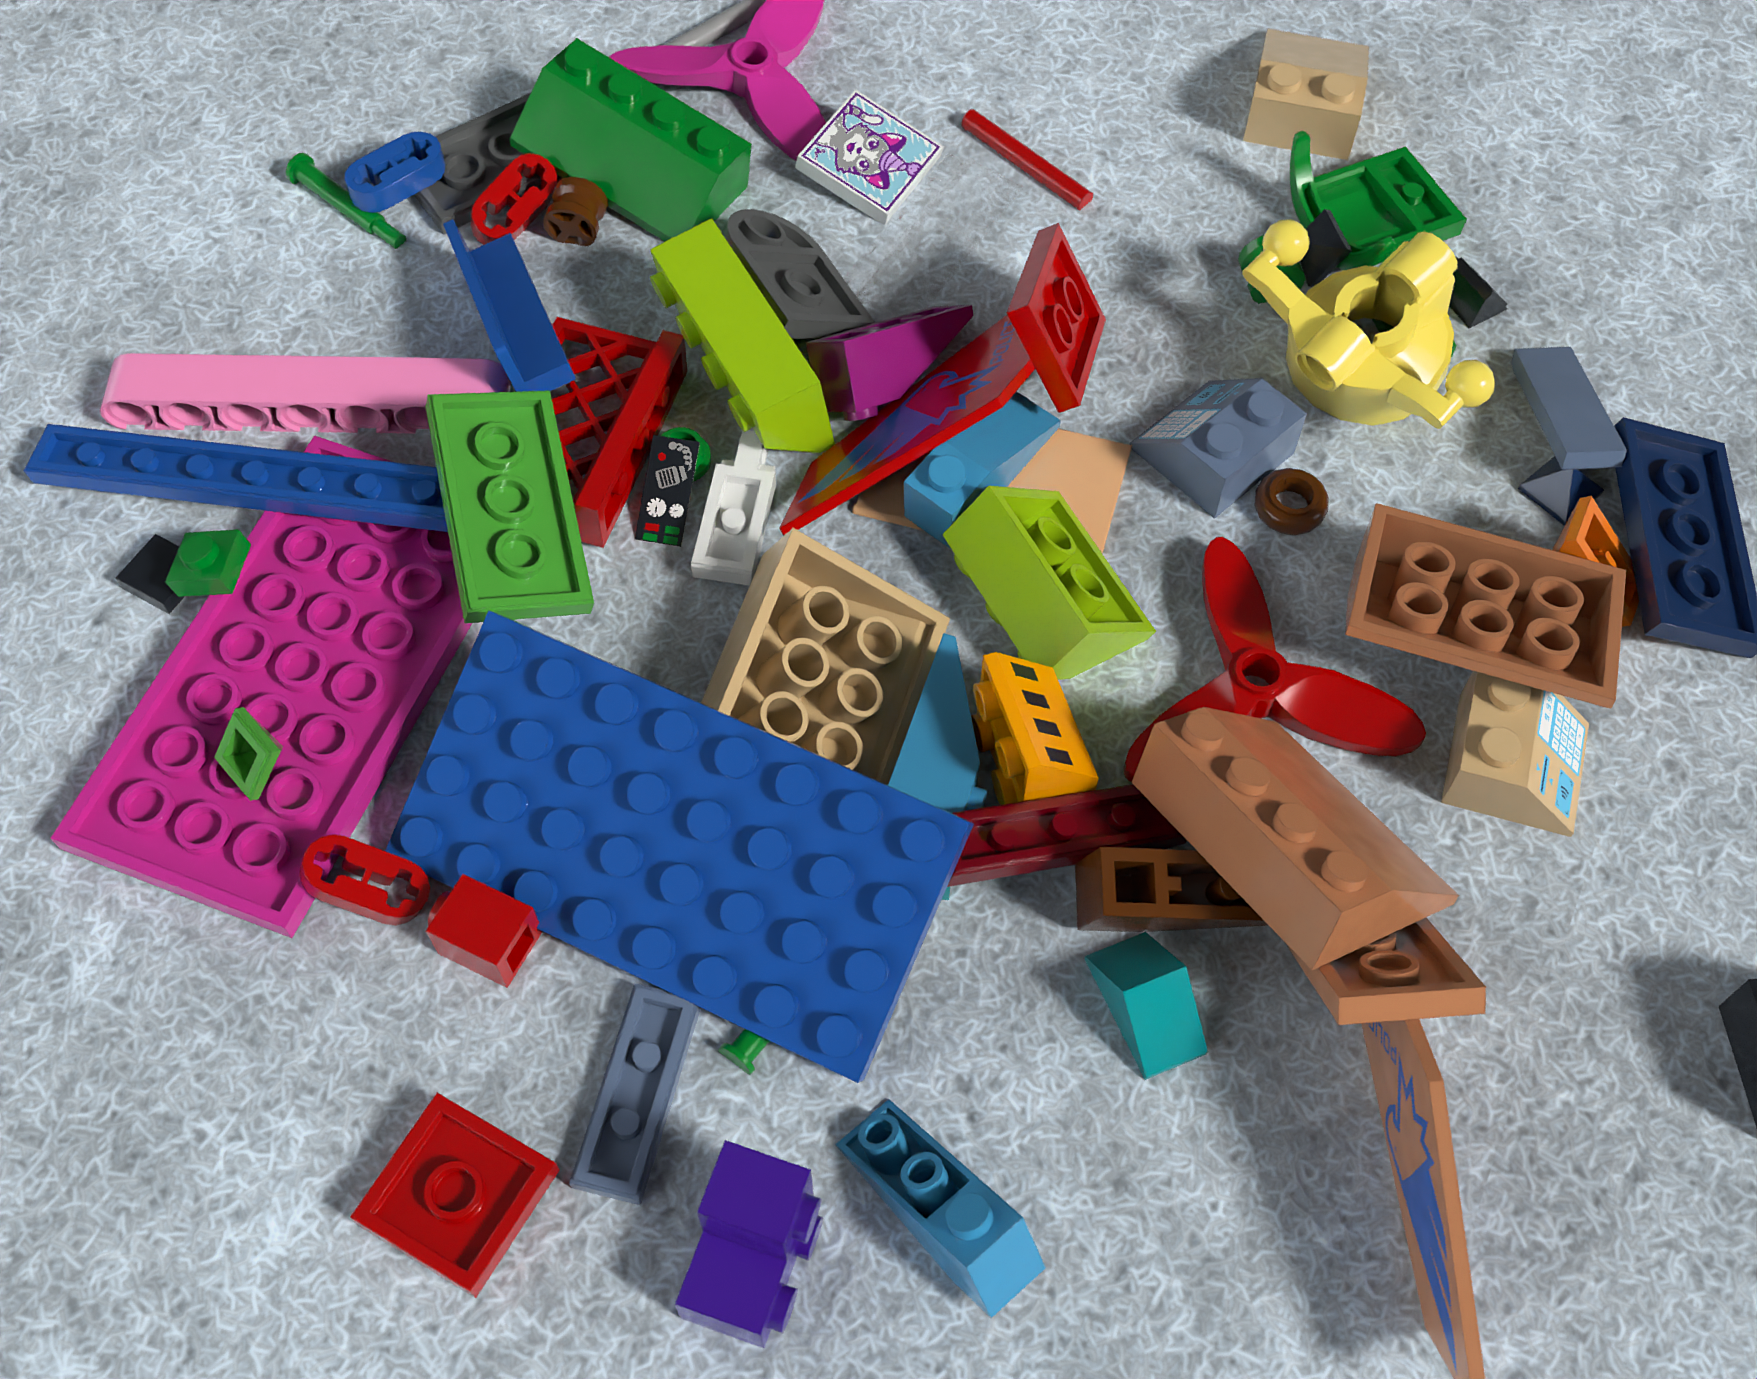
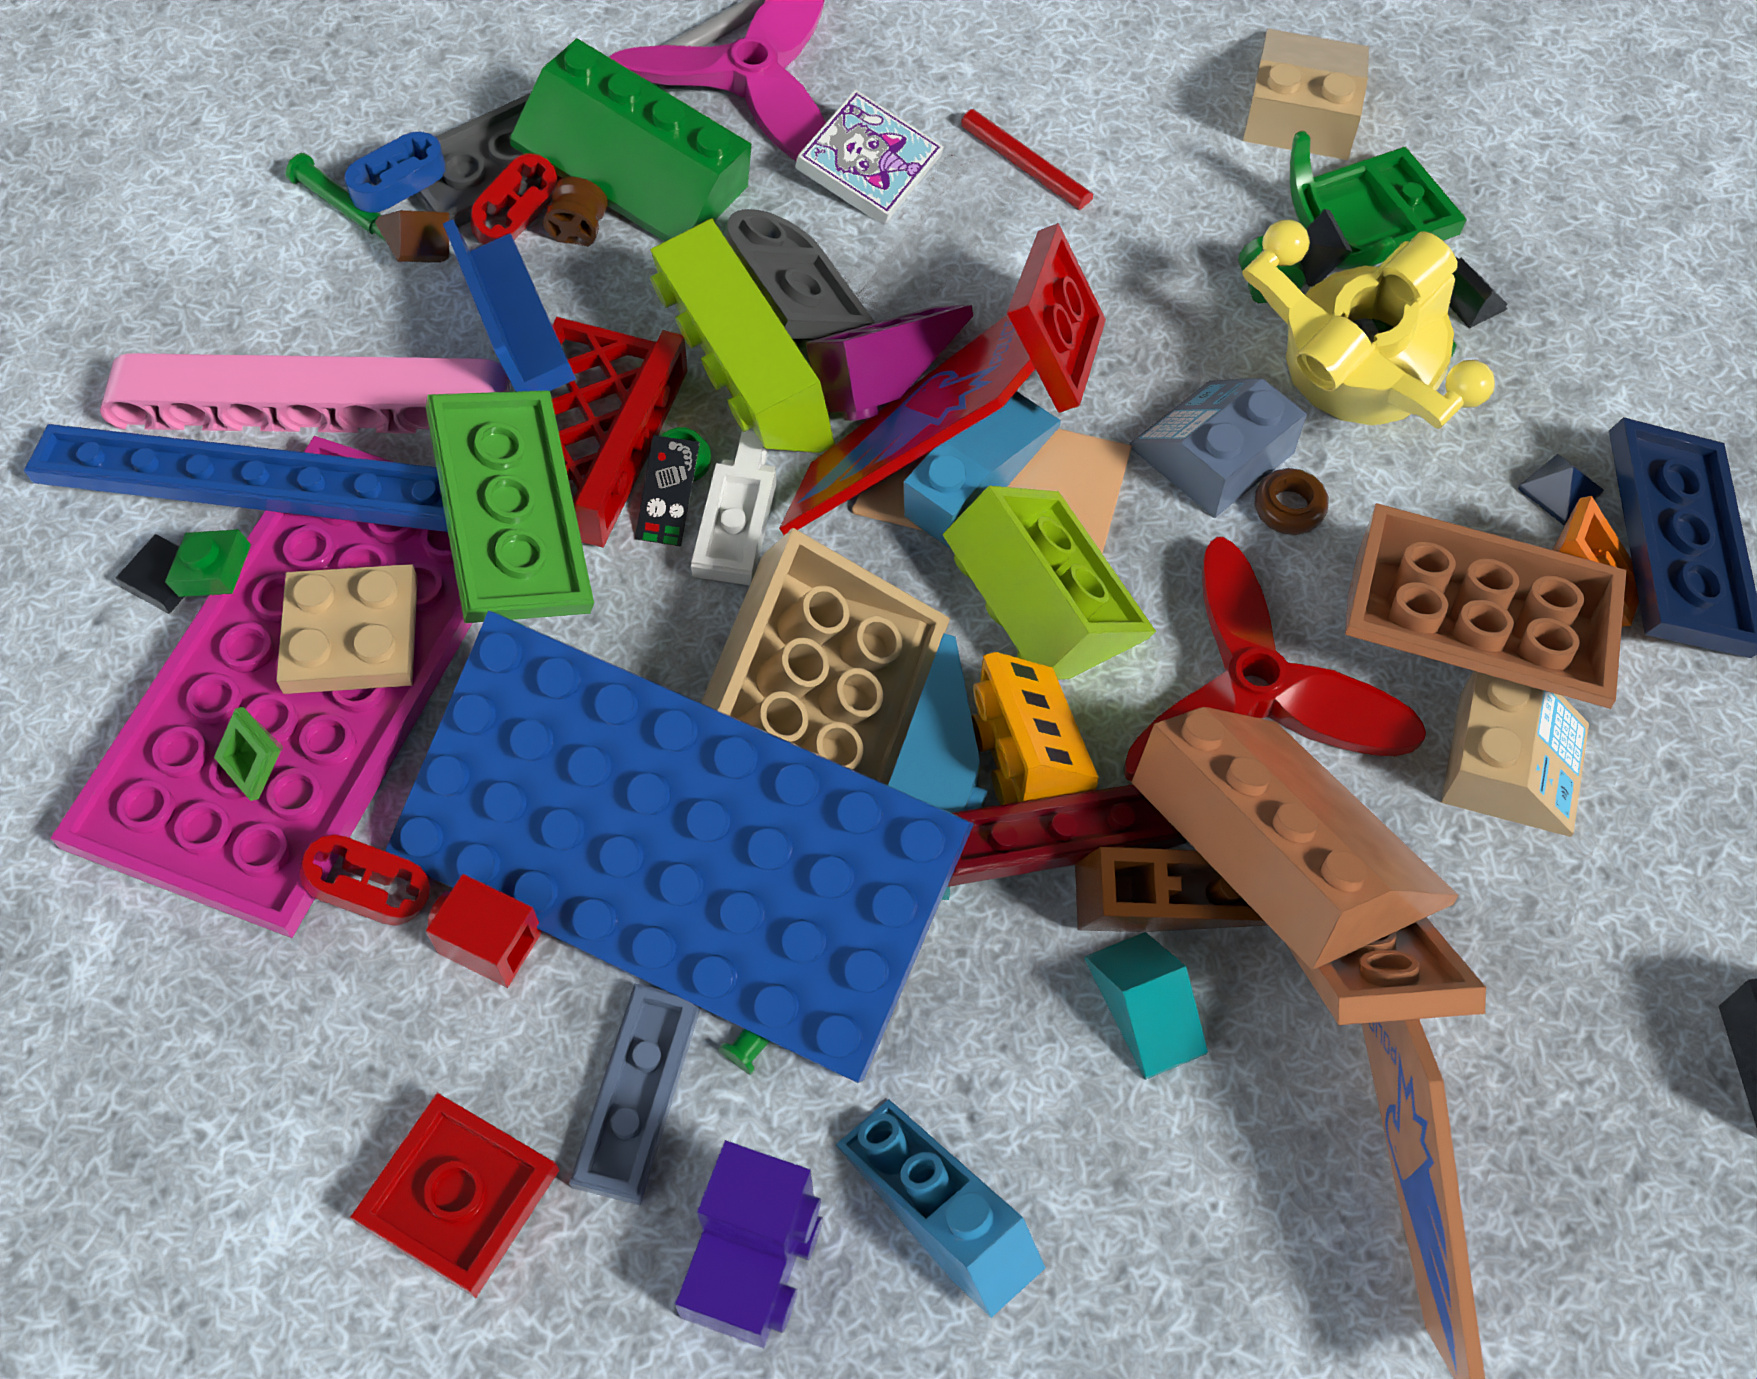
sand blue tile [1511,347,1627,470] -> none
none -> tan plate [277,564,418,694]
none -> reddish brown slope [375,210,449,263]

